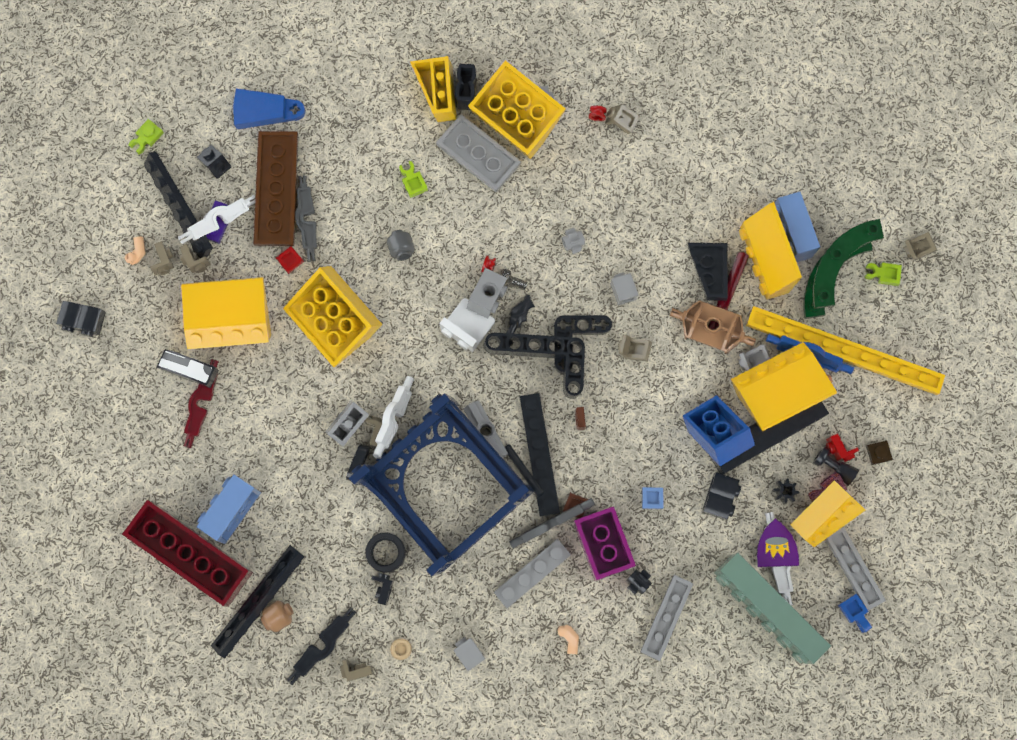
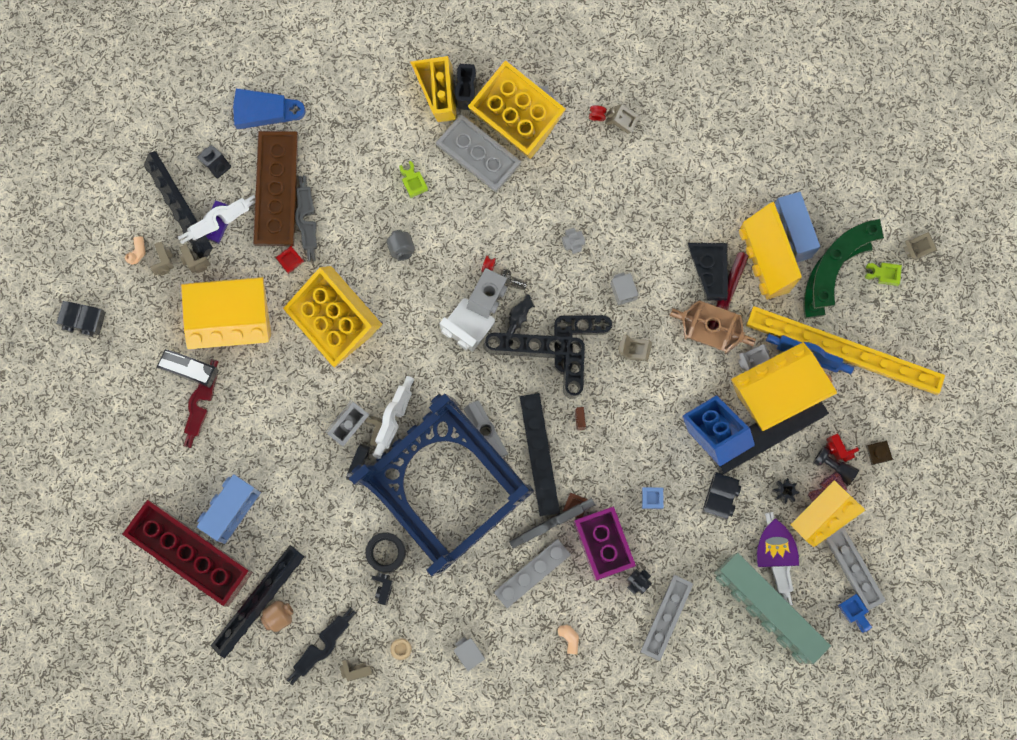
lime plate [128,119,164,155] -> none
black bar [505,444,544,497] -> none

